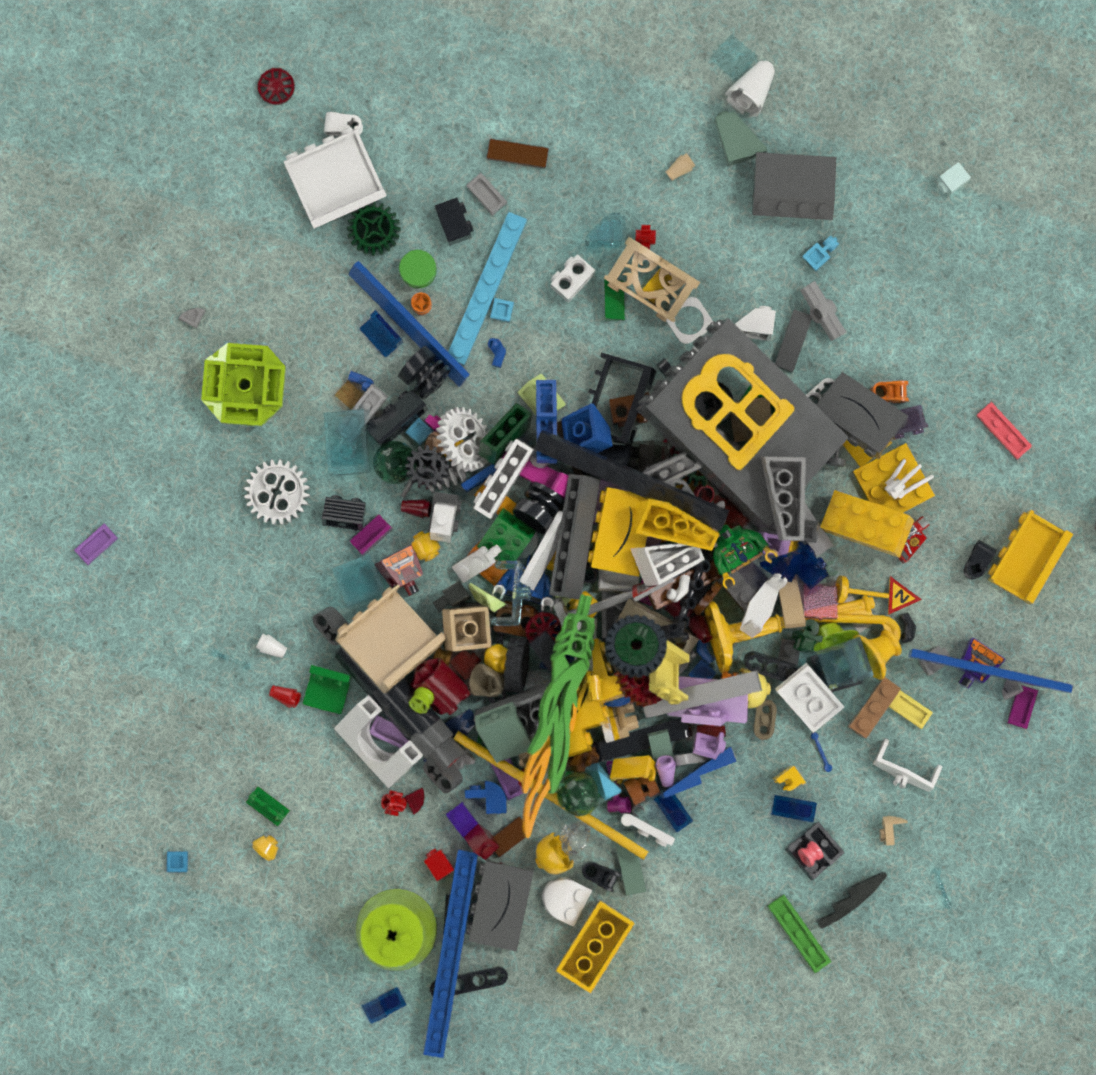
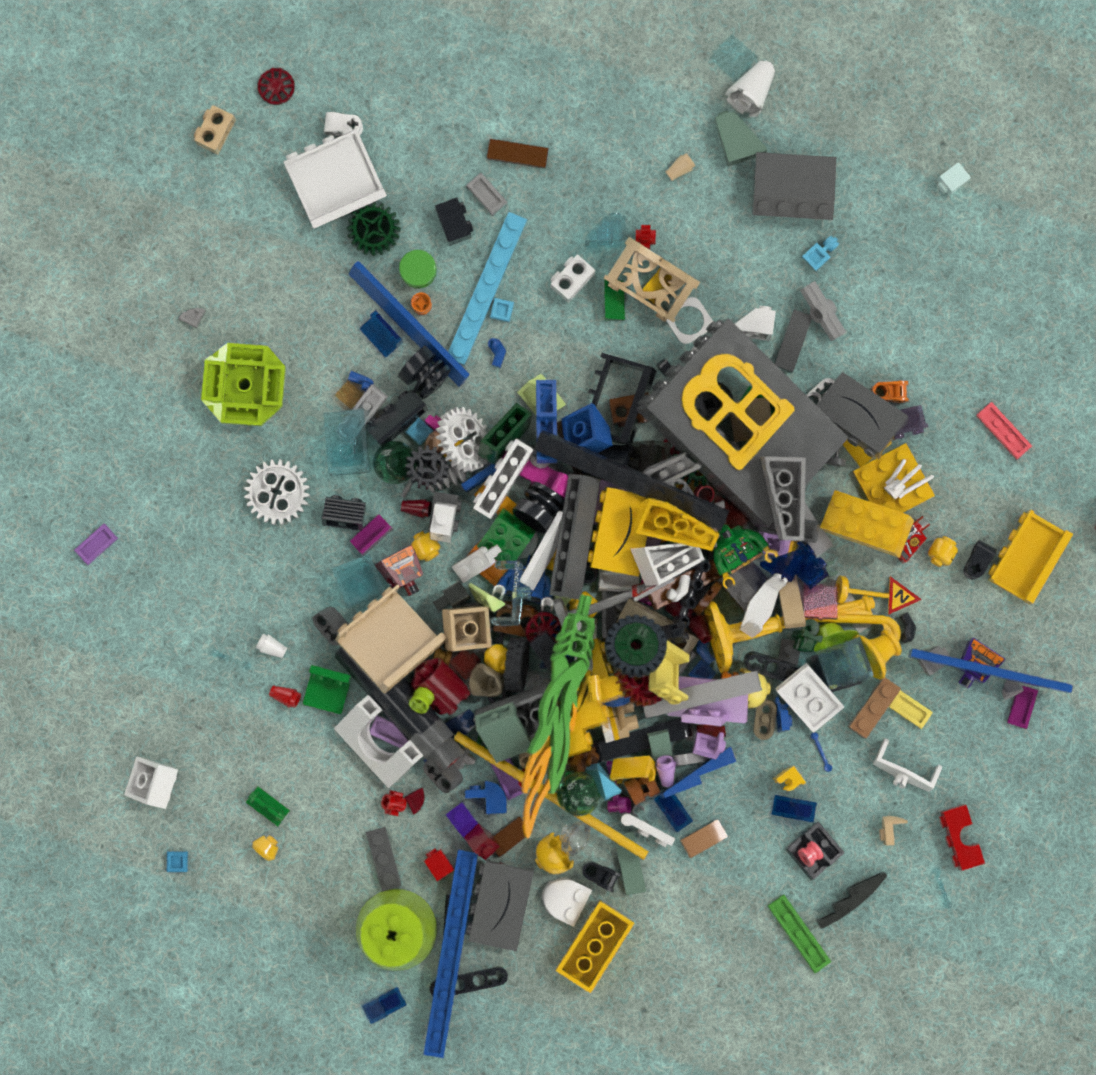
none -> white slope [124,756,178,809]
none -> tan brick [194,105,236,155]
none -> dark grey plate [366,827,402,891]
none -> medium nougat slope [680,819,728,858]
none -> blue plate [774,697,792,732]
none -> yellow head [928,536,958,567]
none -> red arch [939,804,985,871]

